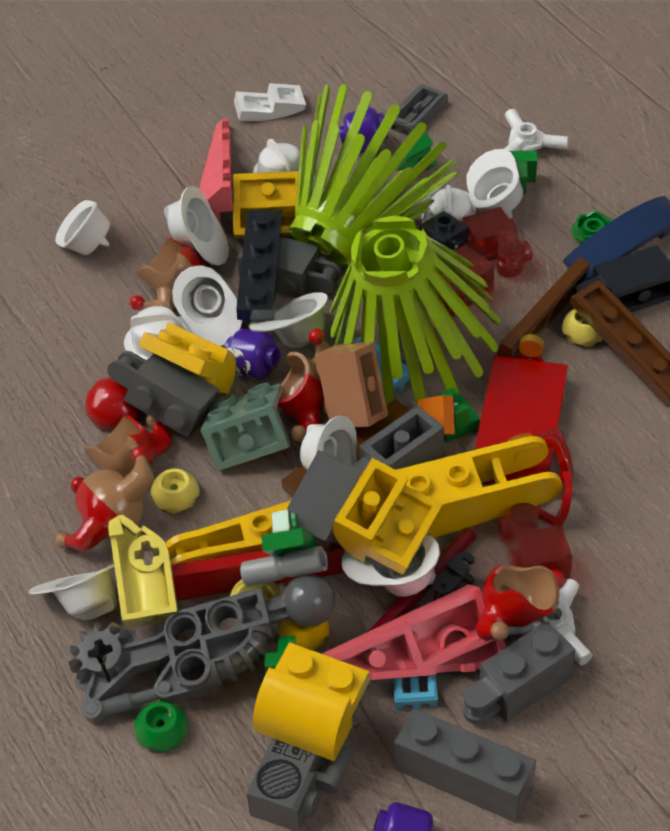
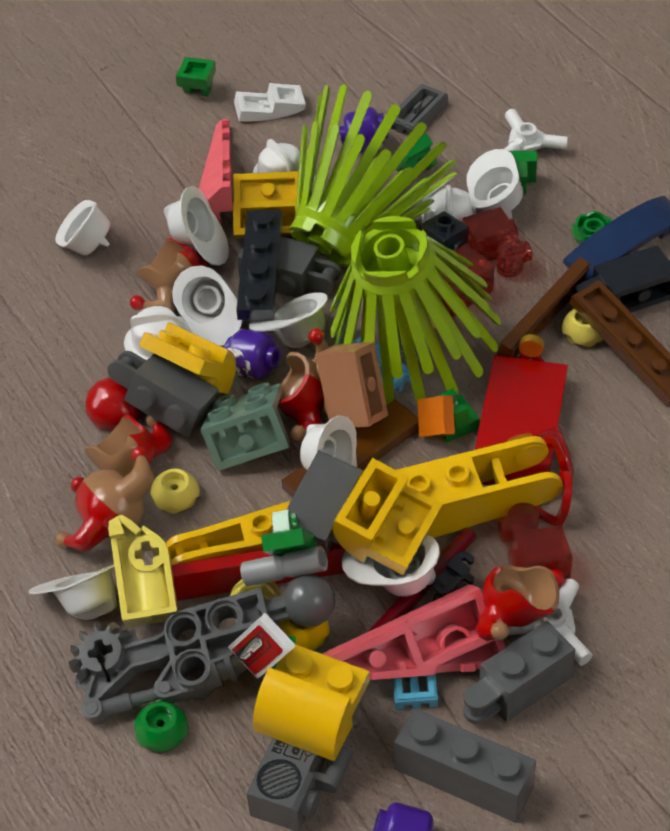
dark grey brick [353,406,444,472] -> none
none -> green tile [175,57,216,96]
none -> slope [228,613,296,679]

